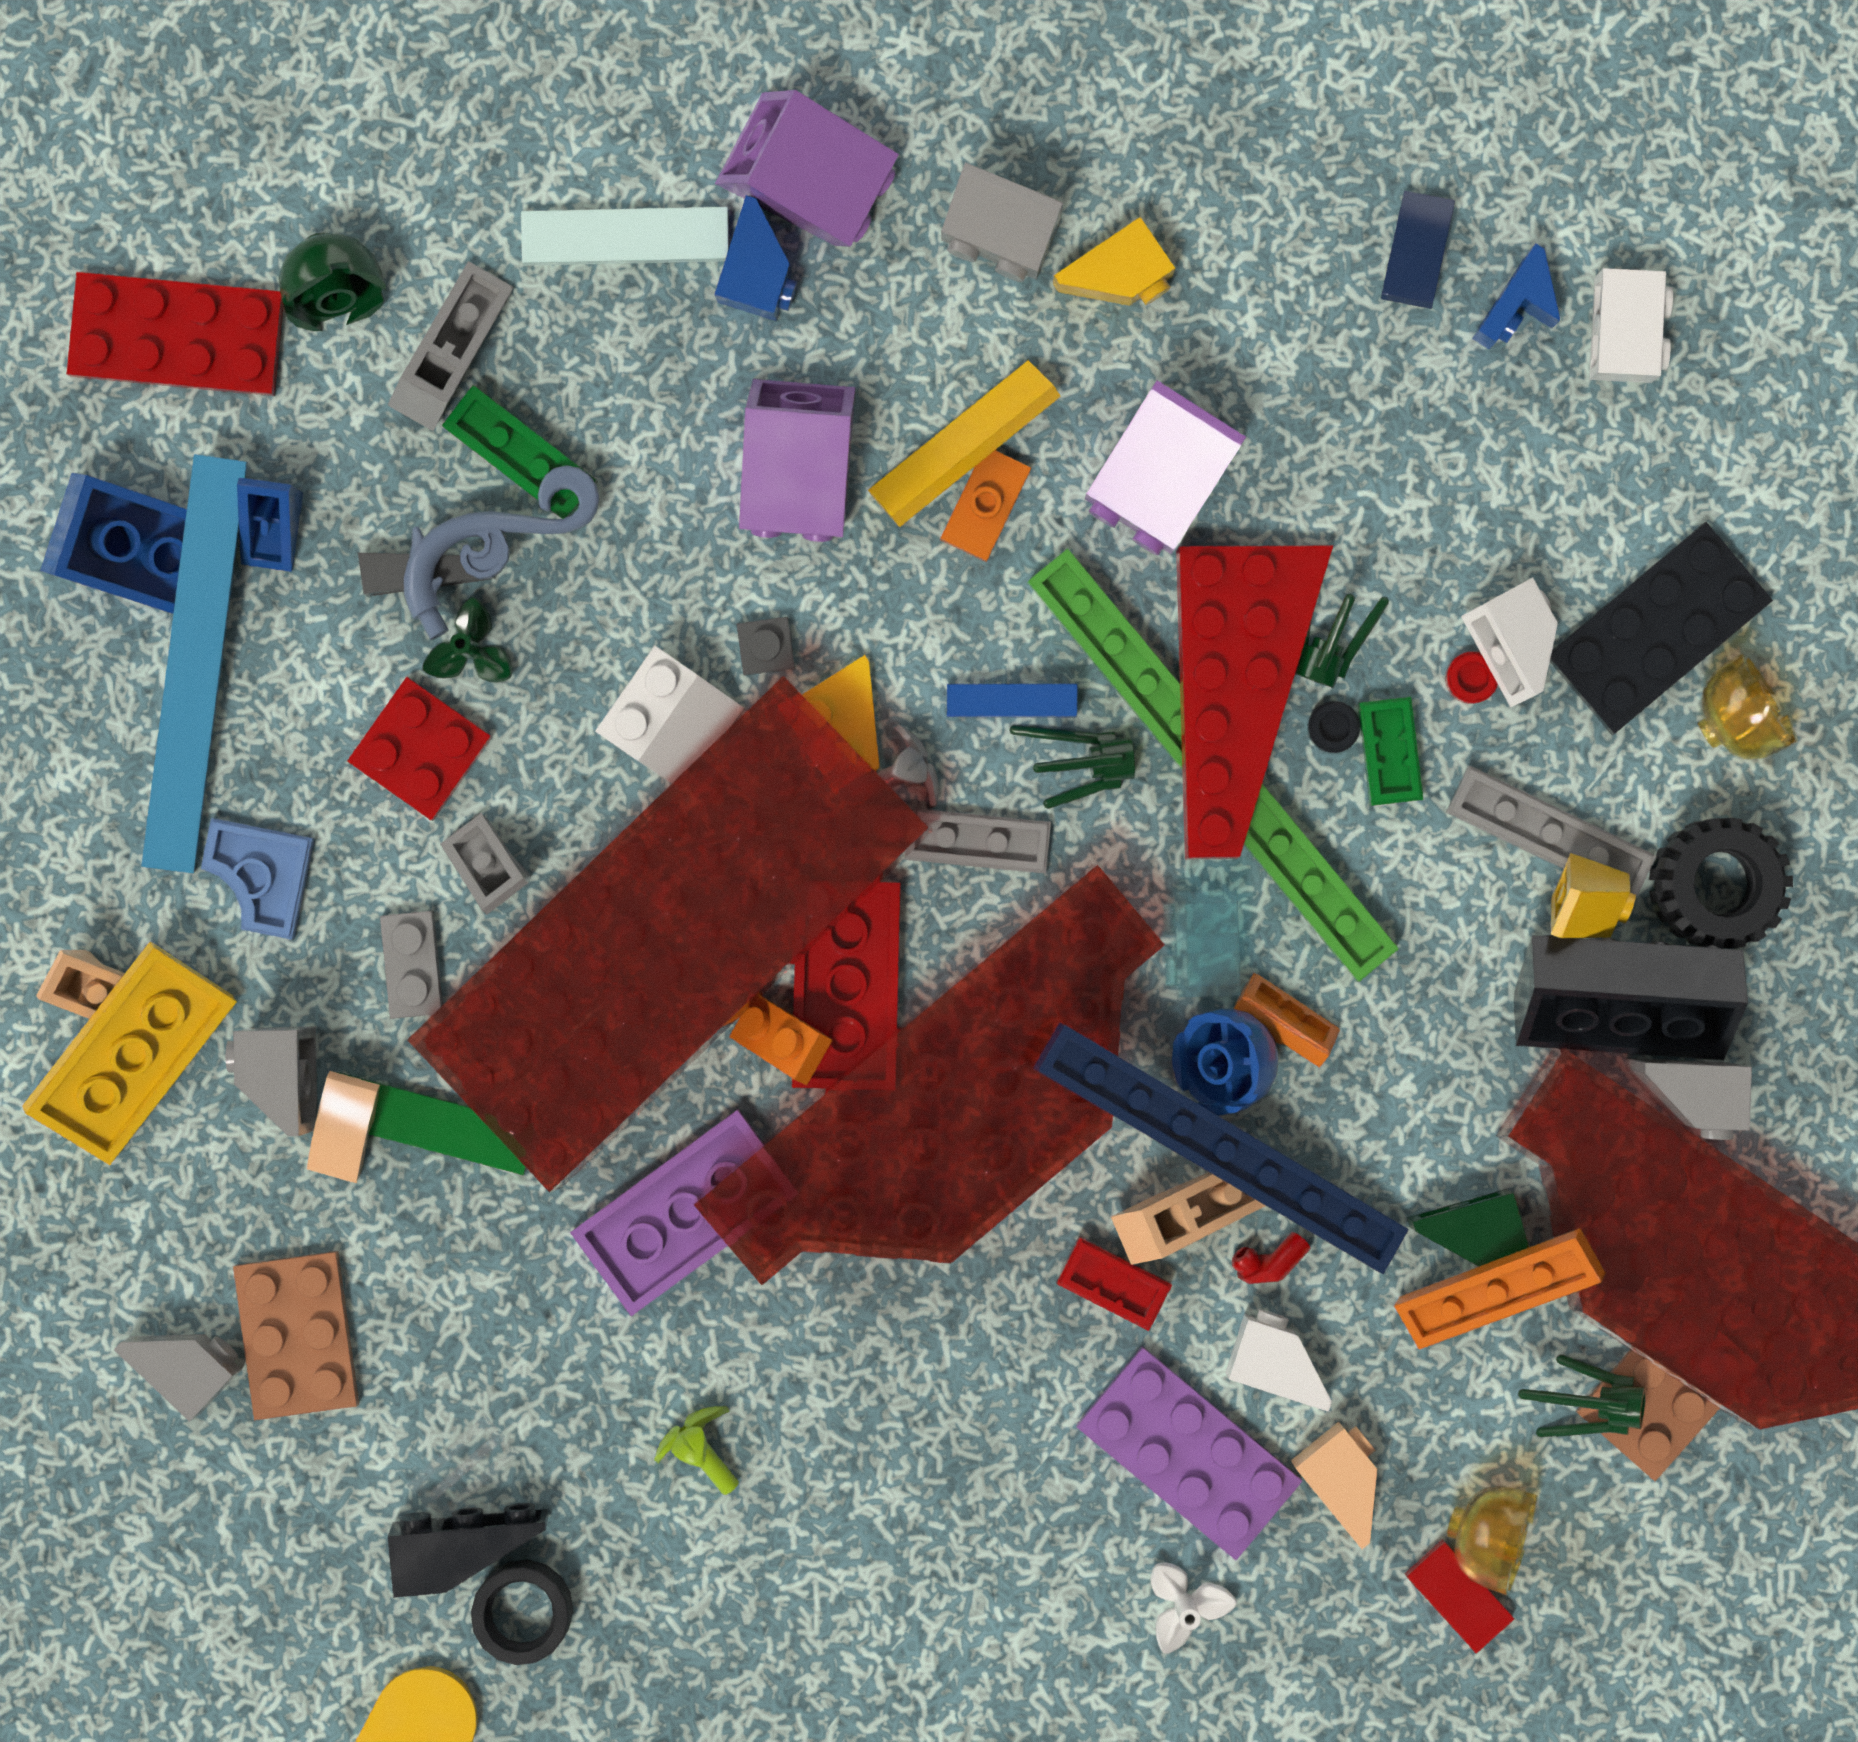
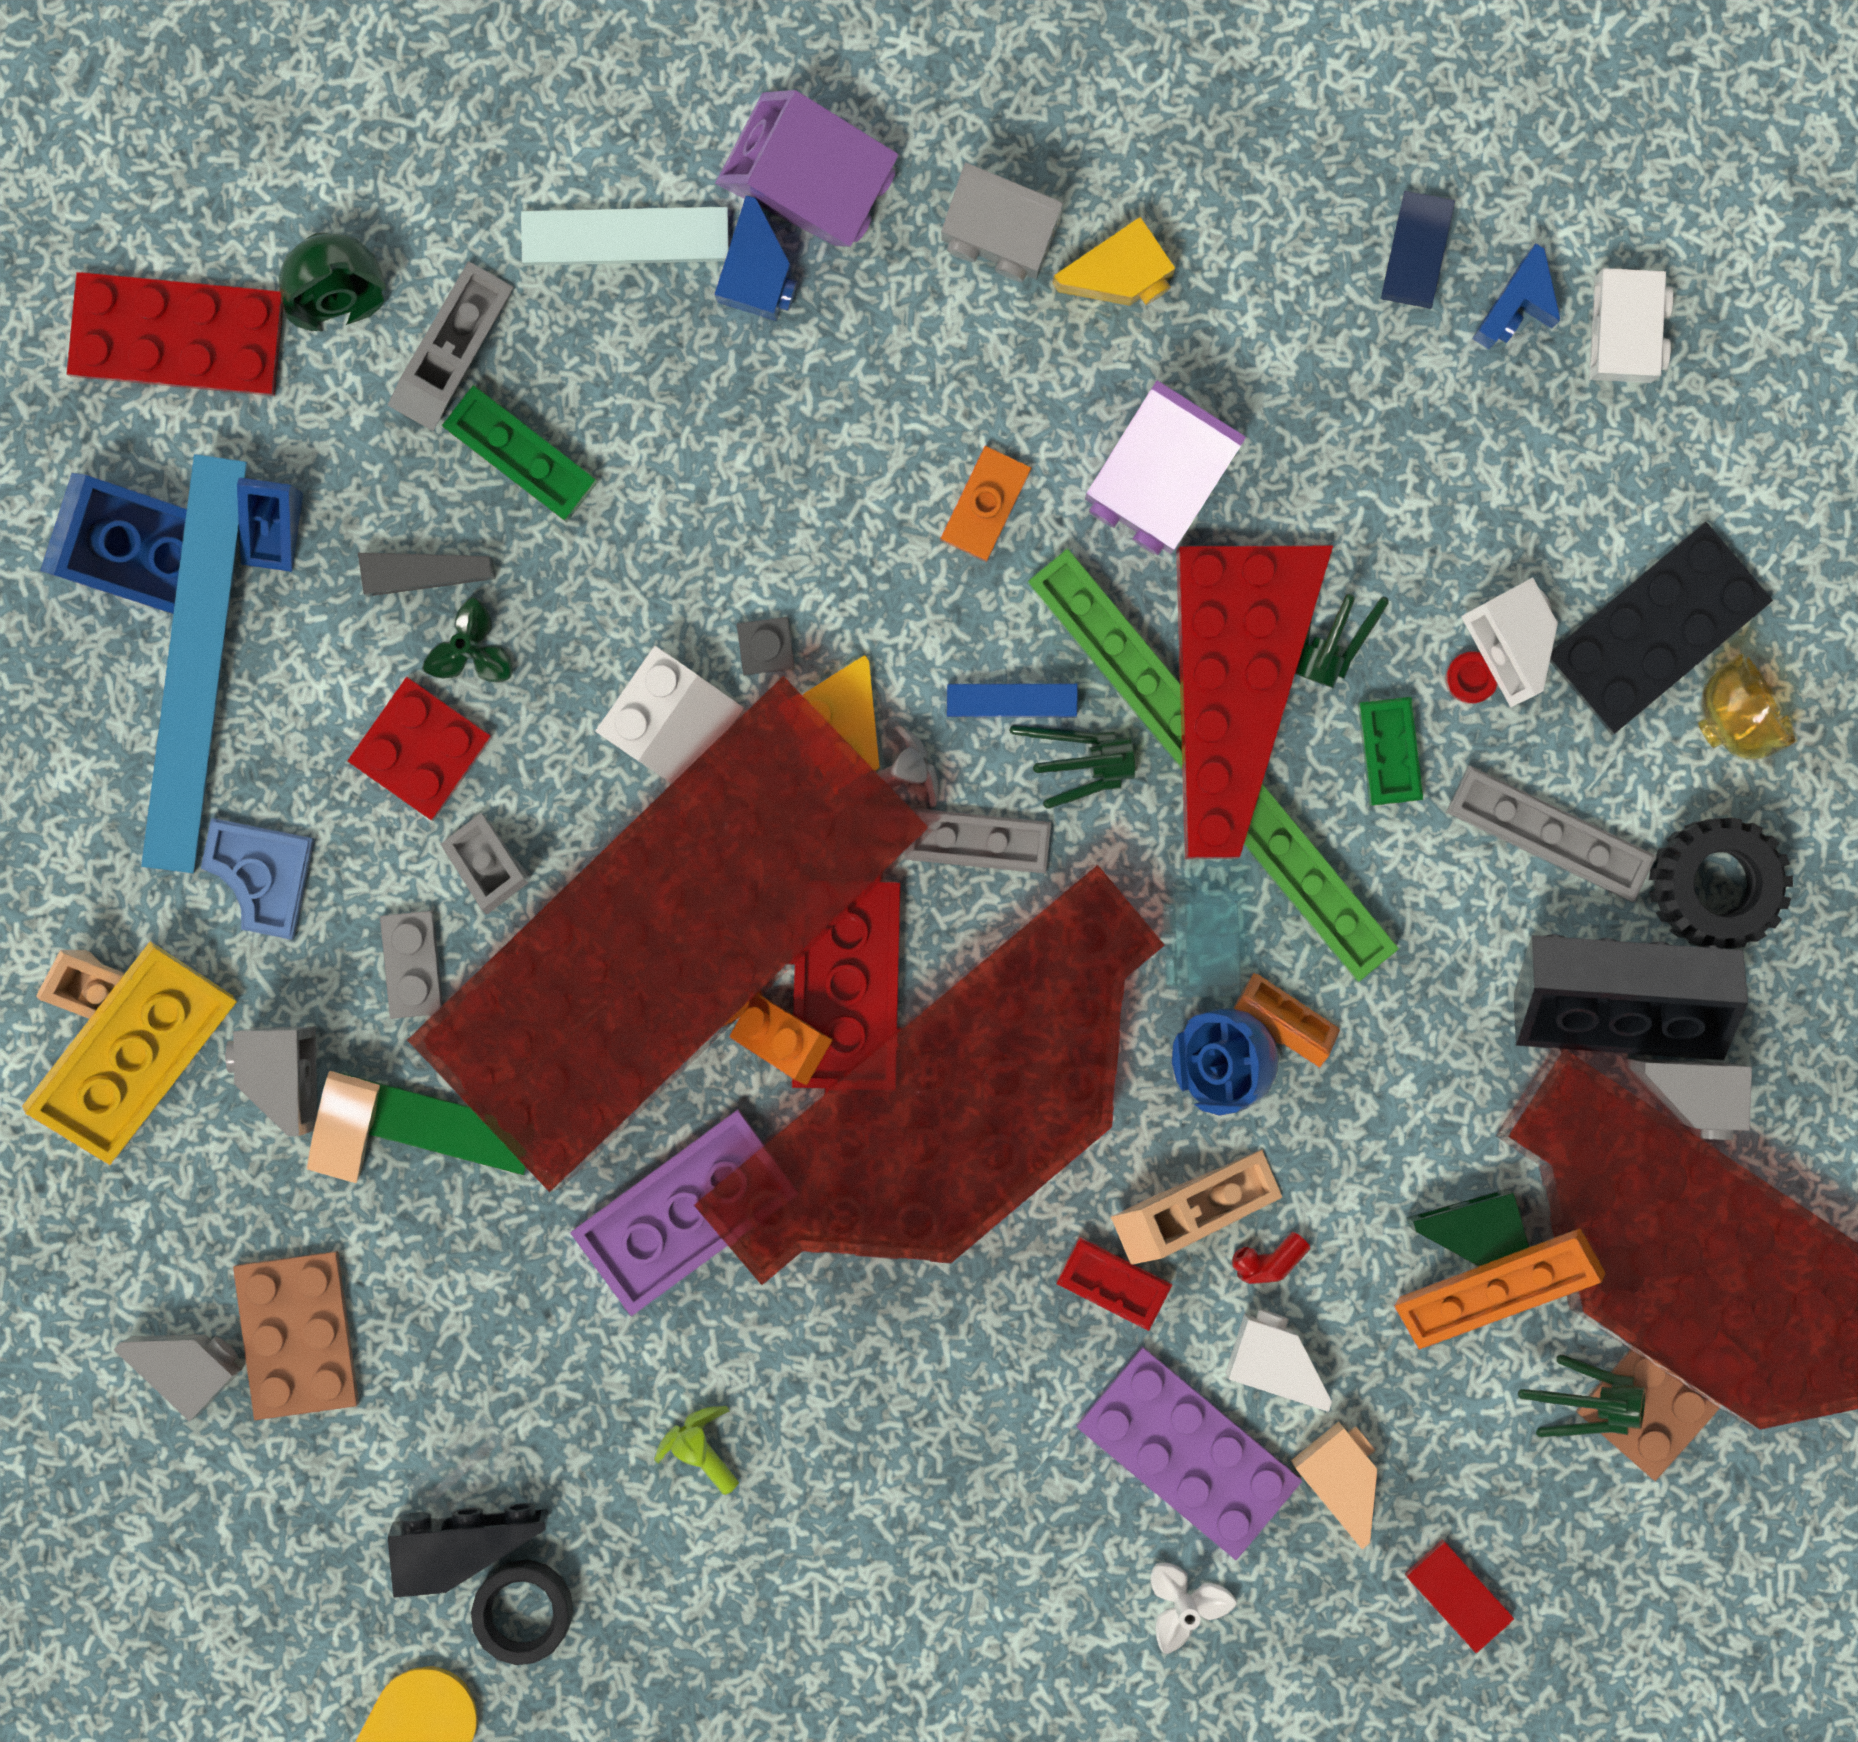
sand blue plant [403,466,600,640] -> none
medium lavender slope [739,379,856,542] -> none
yellow tile [868,360,1061,527] -> none
dark blue plate [1033,1023,1409,1274] -> none
black tile [1307,701,1360,753] -> none
clear yellow cylinder [1447,1486,1538,1595] -> none
yellow slope [1551,853,1636,938] -> none

